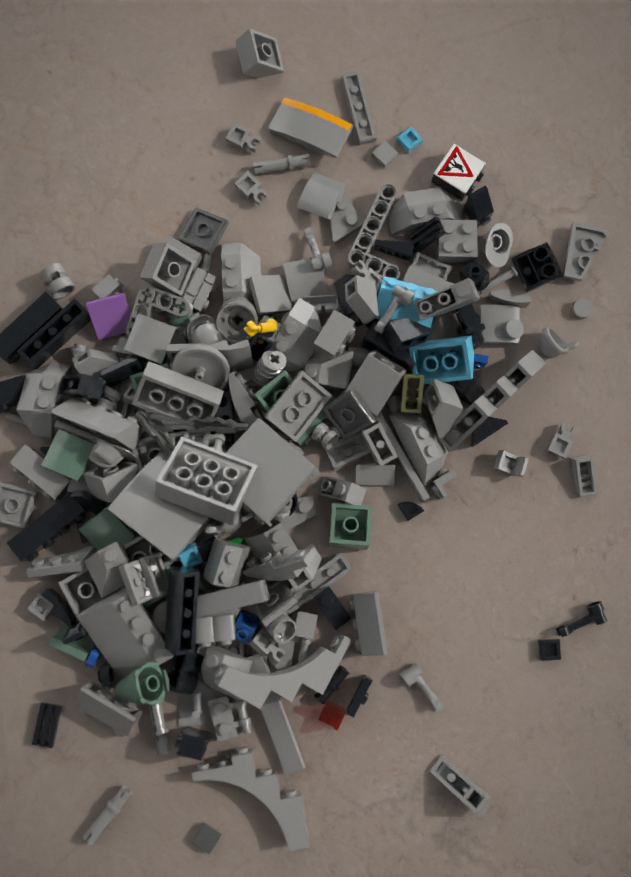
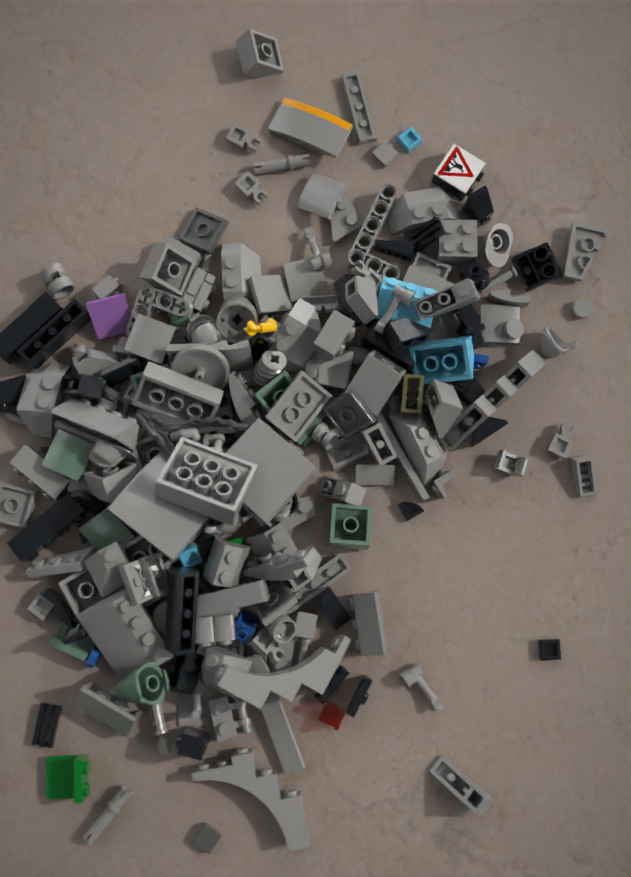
black plate [98,664,115,687] -> none
black brick [556,601,608,637] -> none
none -> green bracket [46,754,90,803]
none -> light grey arm [170,428,201,442]

